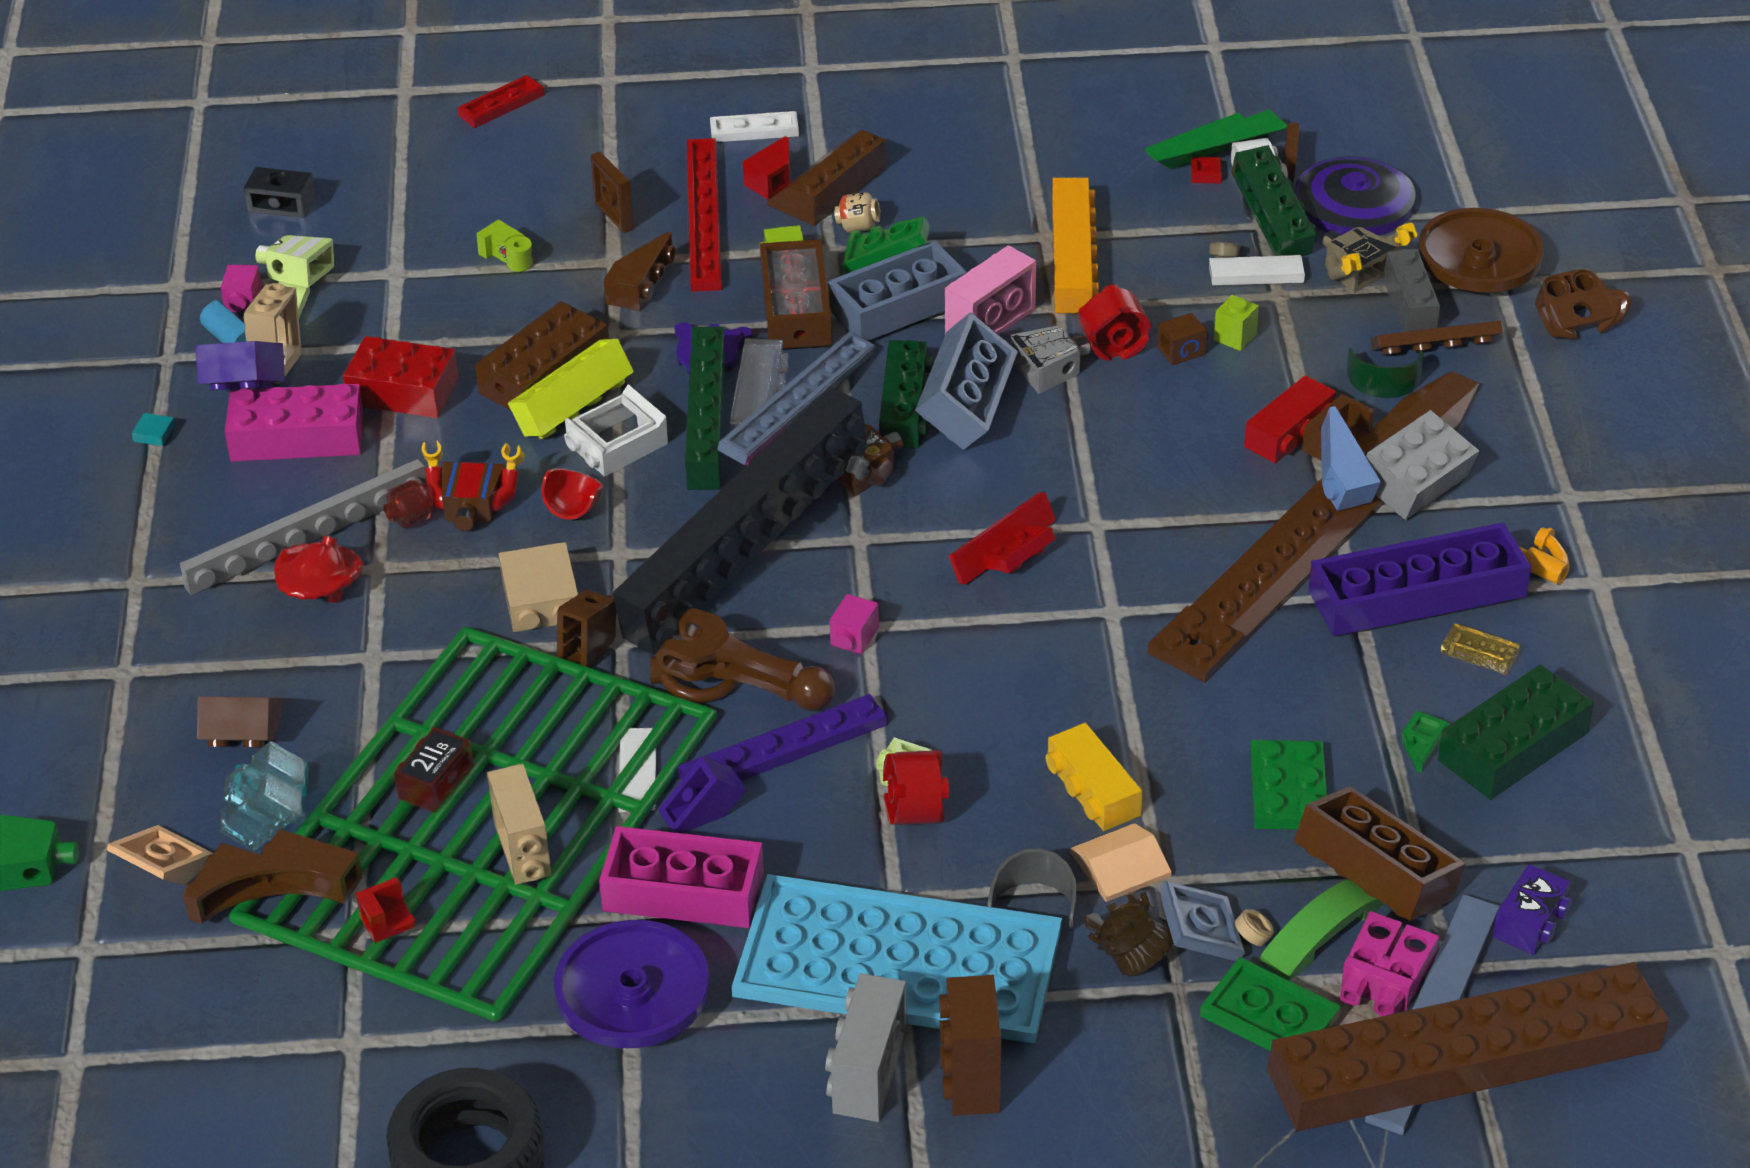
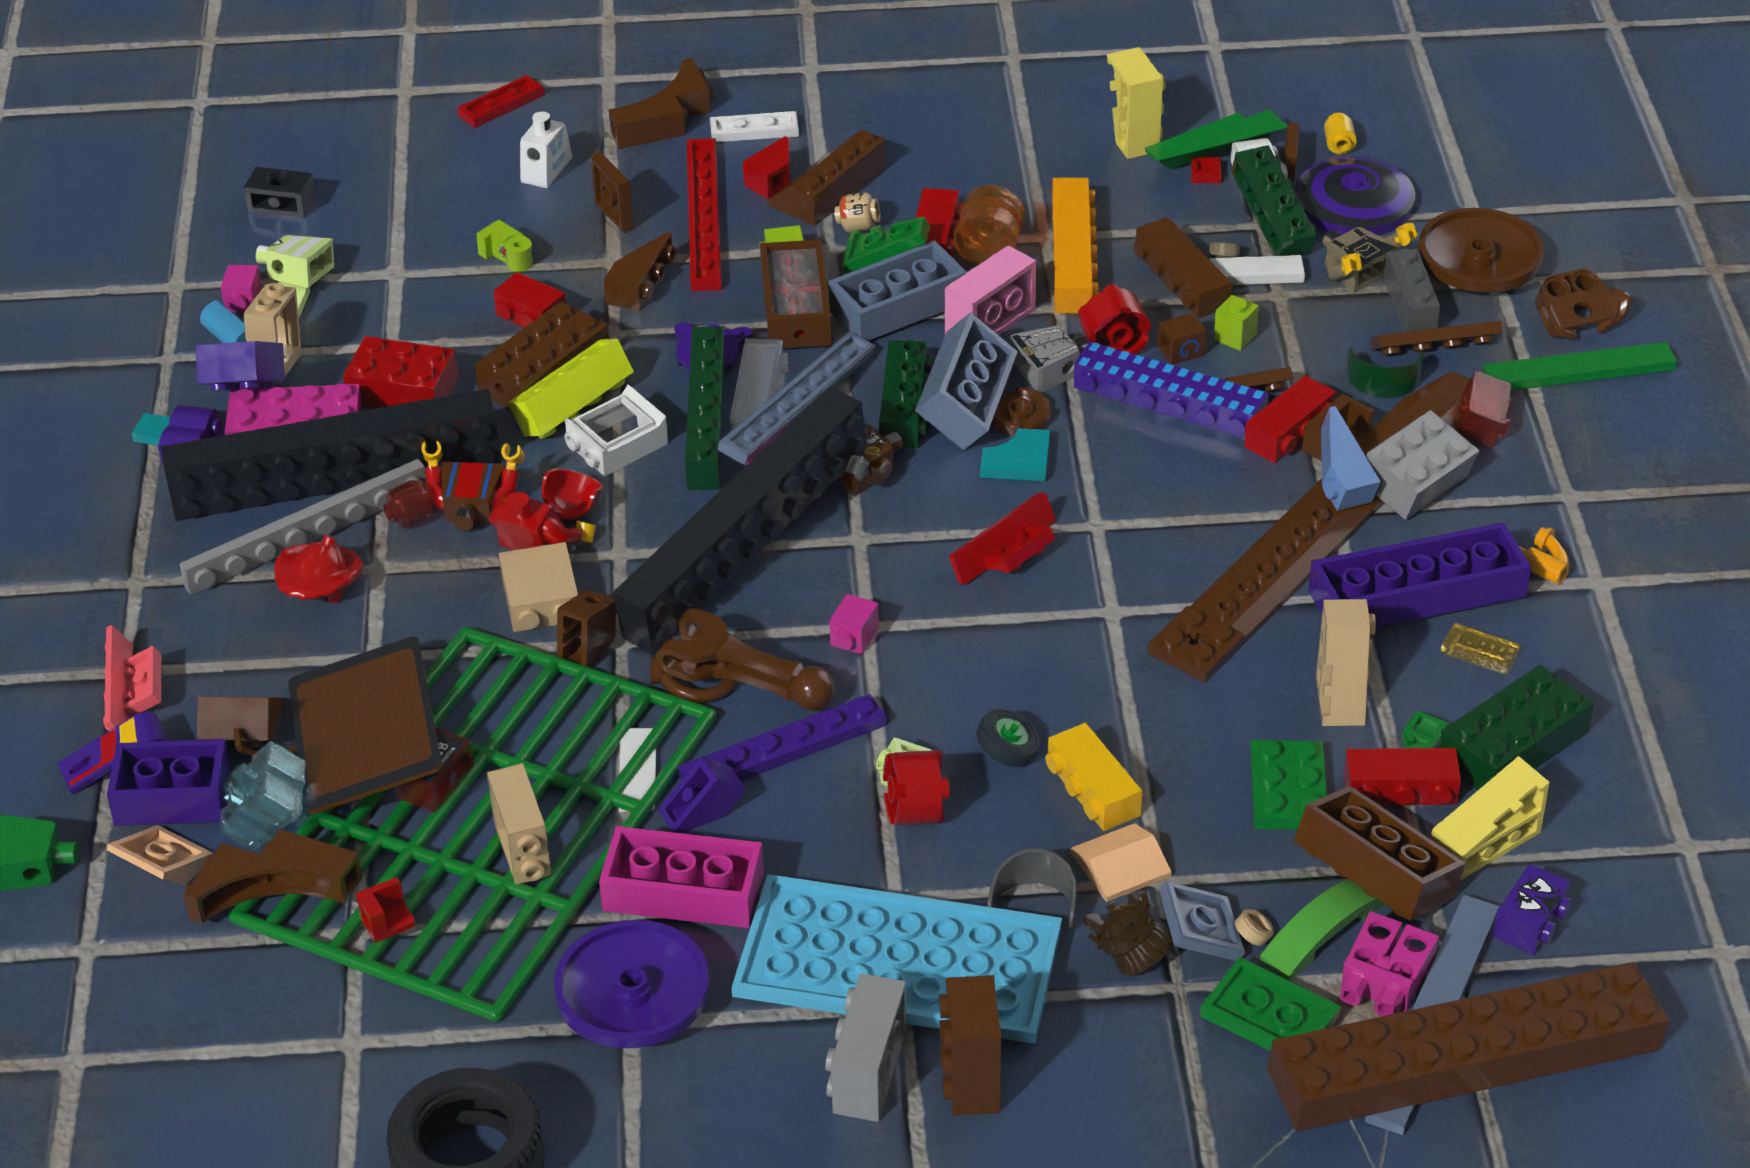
none -> dark purple door [57,711,170,794]
none -> coral bracket [103,625,161,731]
none -> dark purple brick [107,739,231,826]
none -> dark purple brick [158,404,222,464]
none -> black brick [161,388,501,521]
none -> reddish brown piece [233,637,443,814]
none -> red torso [489,492,596,550]
none -> red brick [493,272,566,328]
none -> white torso [520,111,572,188]
none -> reddish brown arch [609,58,714,149]
none -> red brick [916,188,964,257]
none -> clear orange wheel [954,185,1025,266]
none -> black wheel [976,708,1040,767]
none -> teal tile [980,428,1050,481]
none -> reddish brown tile [991,387,1052,437]
none -> dark purple brick [1074,341,1268,438]
none -> light yellow wedge [1107,47,1166,159]
none -> reddish brown brick [1134,217,1232,319]
none -> reddish brown plate [1224,367,1293,392]
none -> tan wedge [1316,599,1376,726]
none -> yellow brick [1324,113,1357,154]
none -> red brick [1343,748,1461,805]
none -> light yellow wedge [1431,756,1550,881]
none -> clear red brick [1456,370,1513,447]
none -> green tile [1482,342,1677,393]

